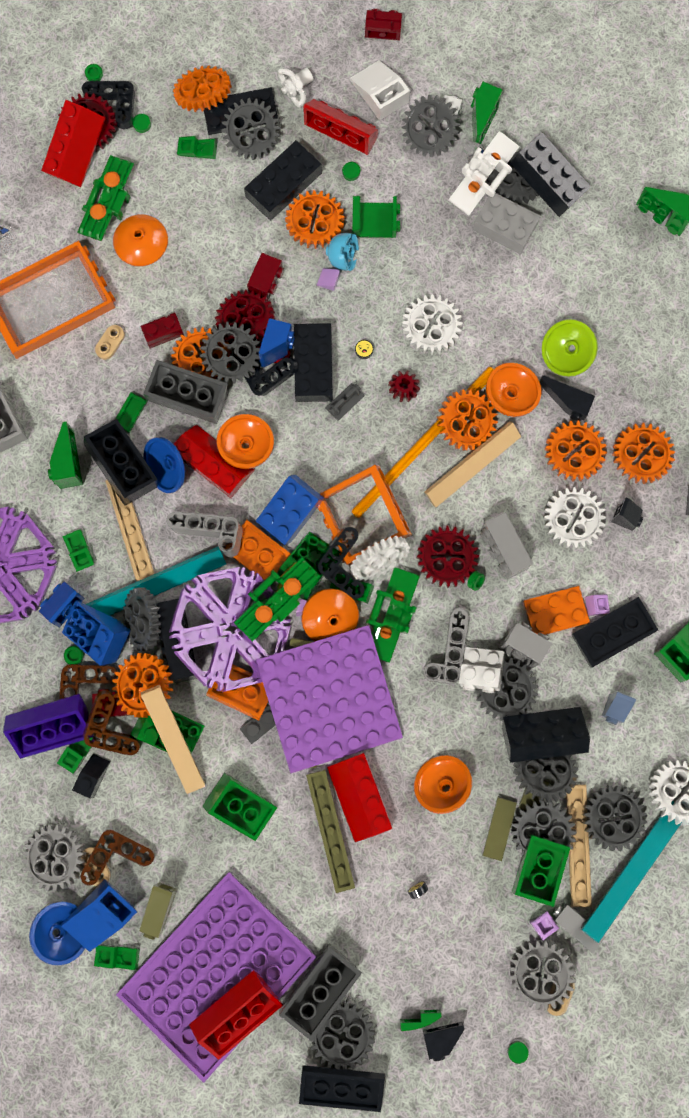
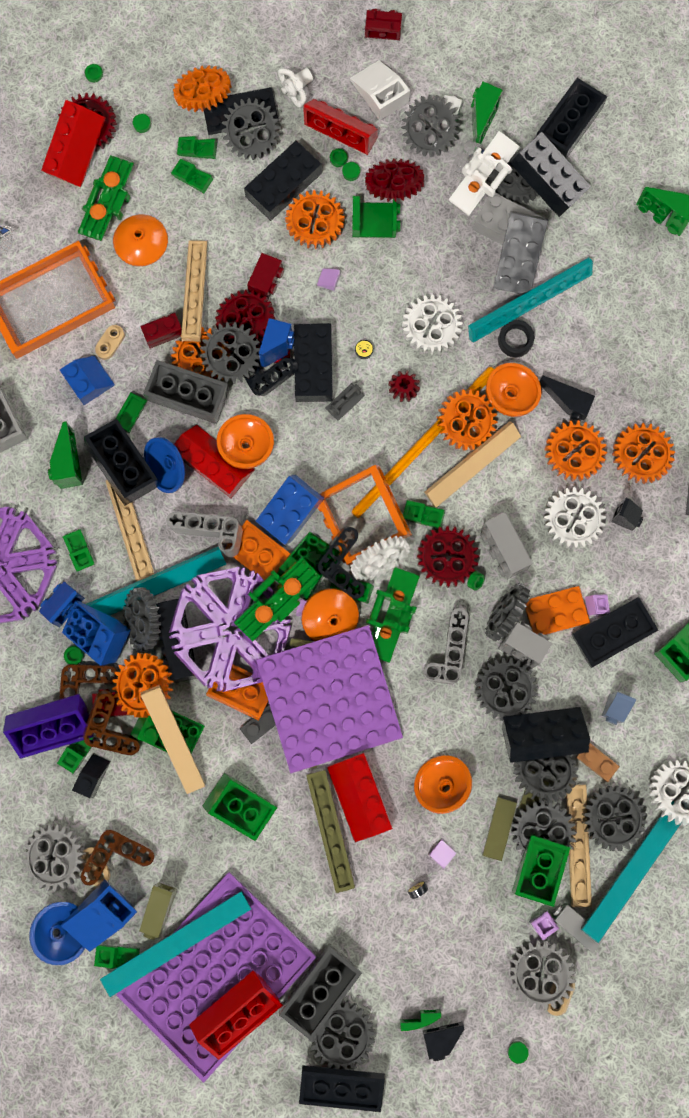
black beam [81,81,135,129] -> none
medium azure cylinder [326,233,359,271] -> none
white plate [459,647,505,693] -> none
lime dish [542,320,598,377] -> none
none -> blue slope [60,356,115,405]
none -> teal tile [100,891,252,997]
none -> green slope [171,159,214,194]
none -> tan tile [181,240,207,342]
none -> green tile [329,148,348,167]
none -> dark red gear [365,158,425,202]
none -> green slope [403,500,445,529]
none -> lavender slope [428,839,456,869]
none -> teal tile [468,258,593,343]
none -> dark grey gear [485,583,531,642]
none -> brick [493,211,548,294]
none -> black tyre [498,320,535,358]
none -> black brick [536,78,608,159]
none -> medium nougat plate [576,743,620,782]

